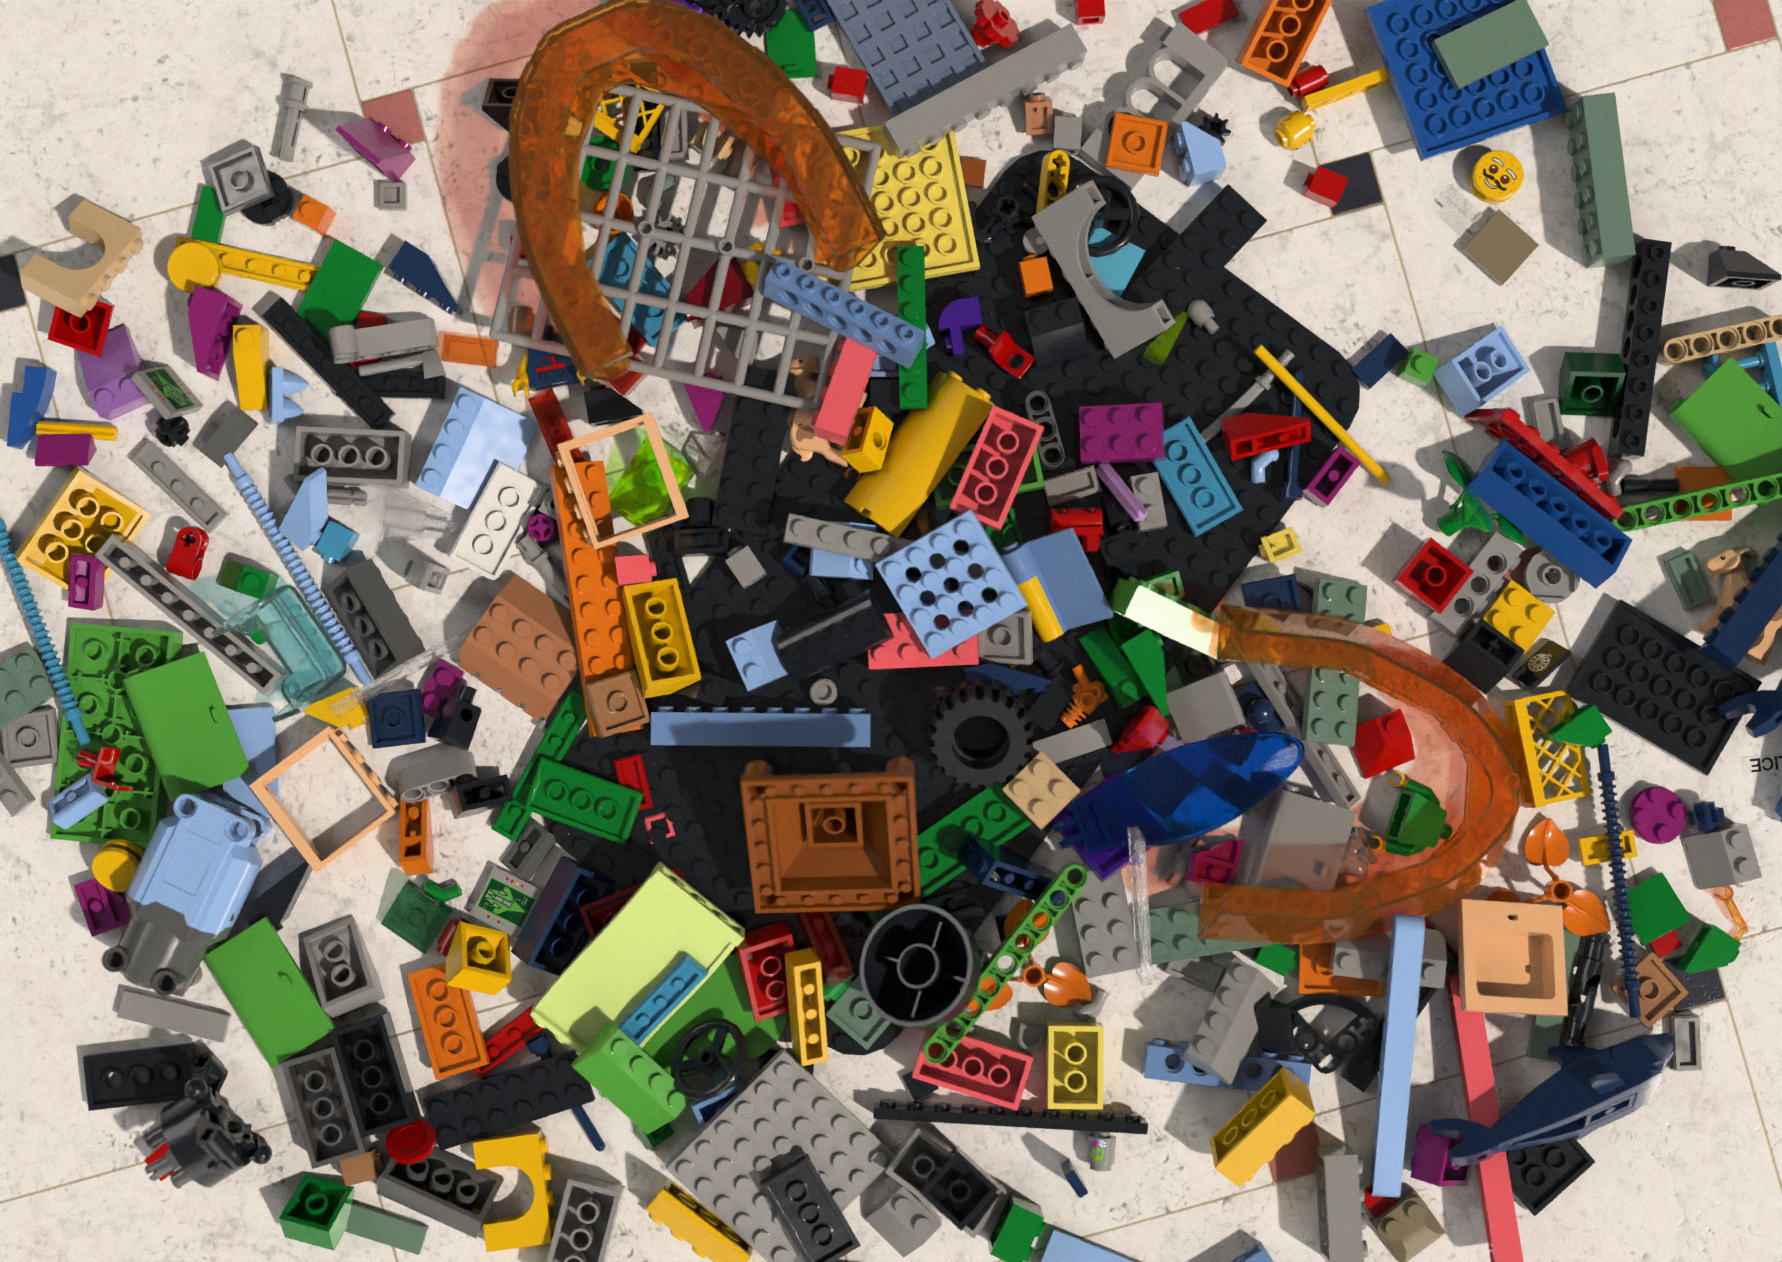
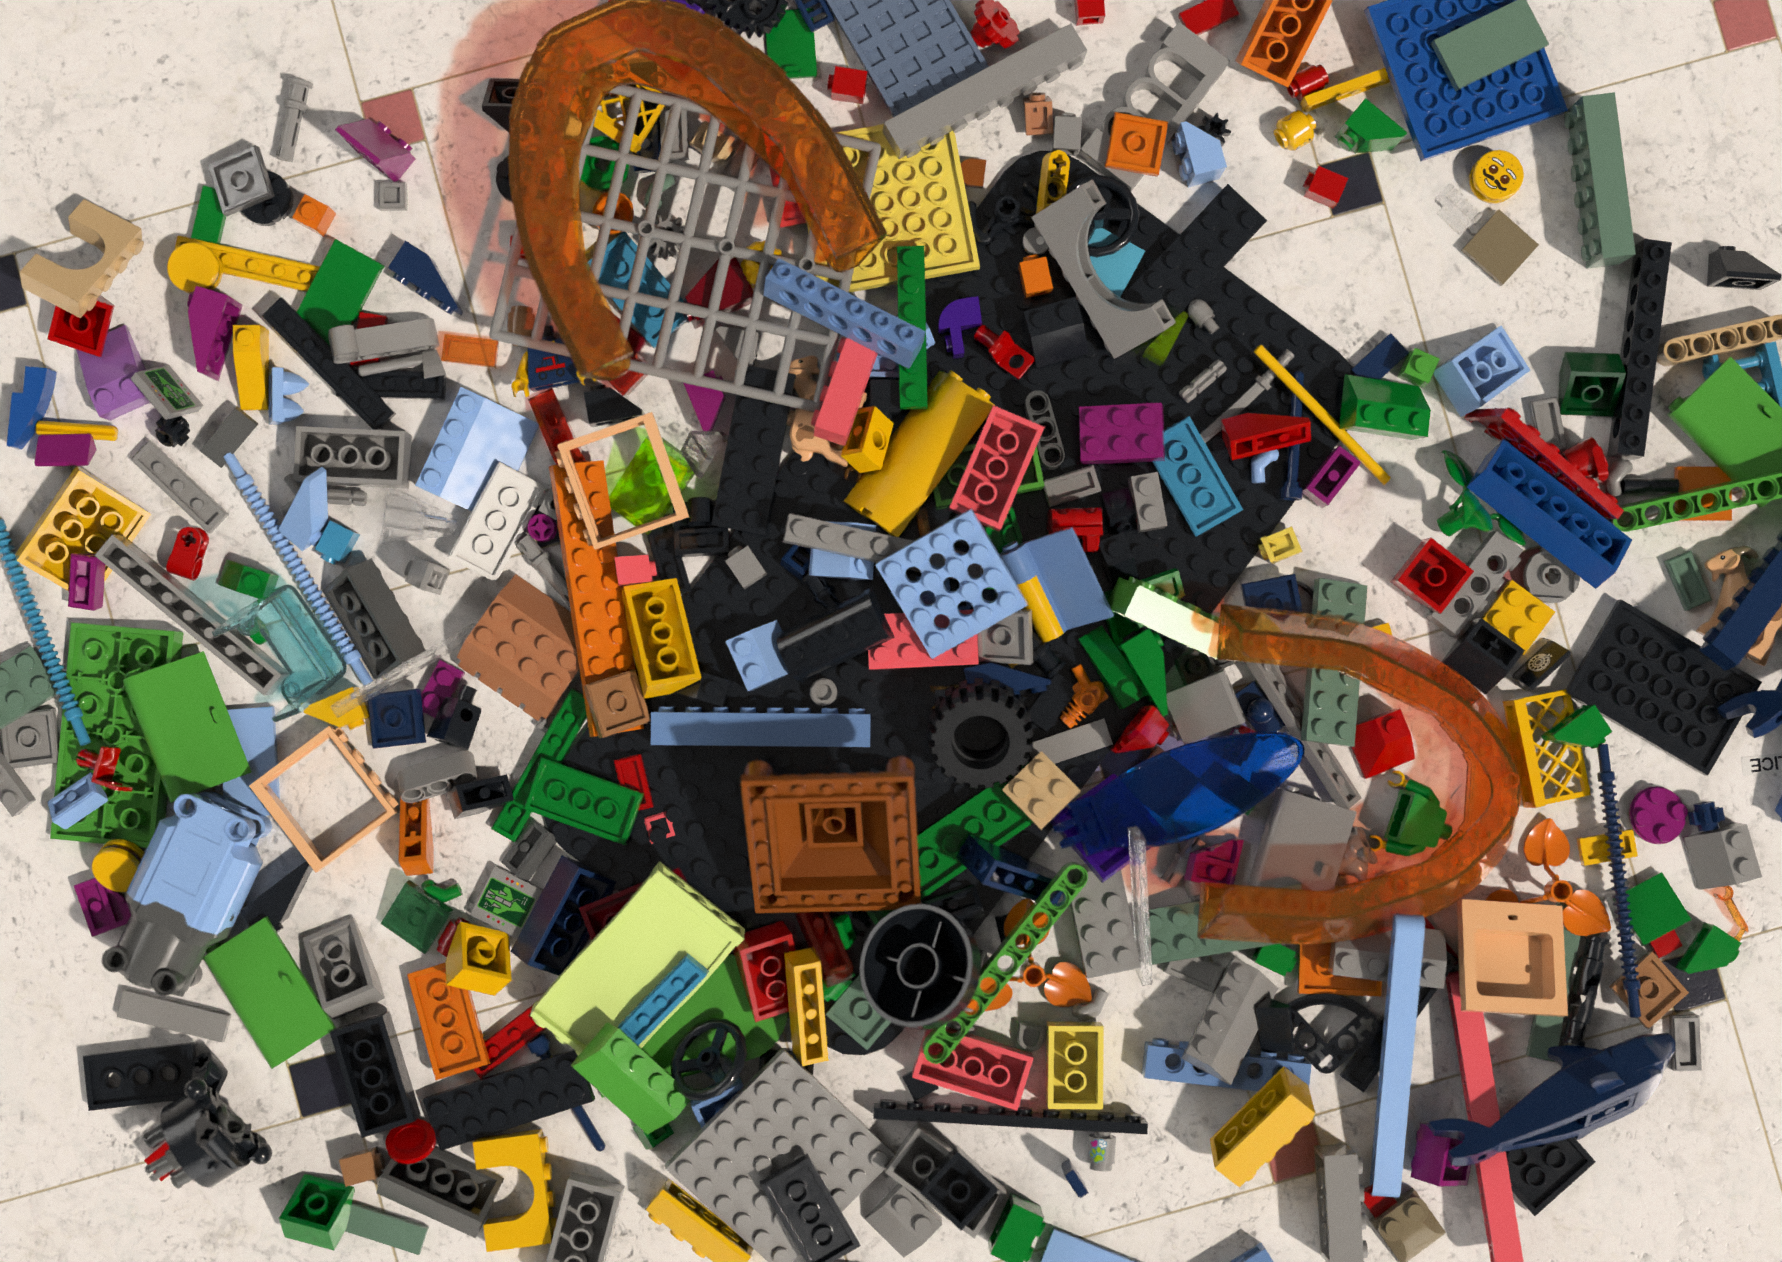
flat silver brick [281,1045,373,1169] -> none
lavender axle [1096,463,1148,522] -> none
none -> green slope [830,914,856,949]
none -> light grey axle [1179,359,1227,403]
none -> green slope [1334,98,1408,154]
none -> green slope [1339,375,1431,440]

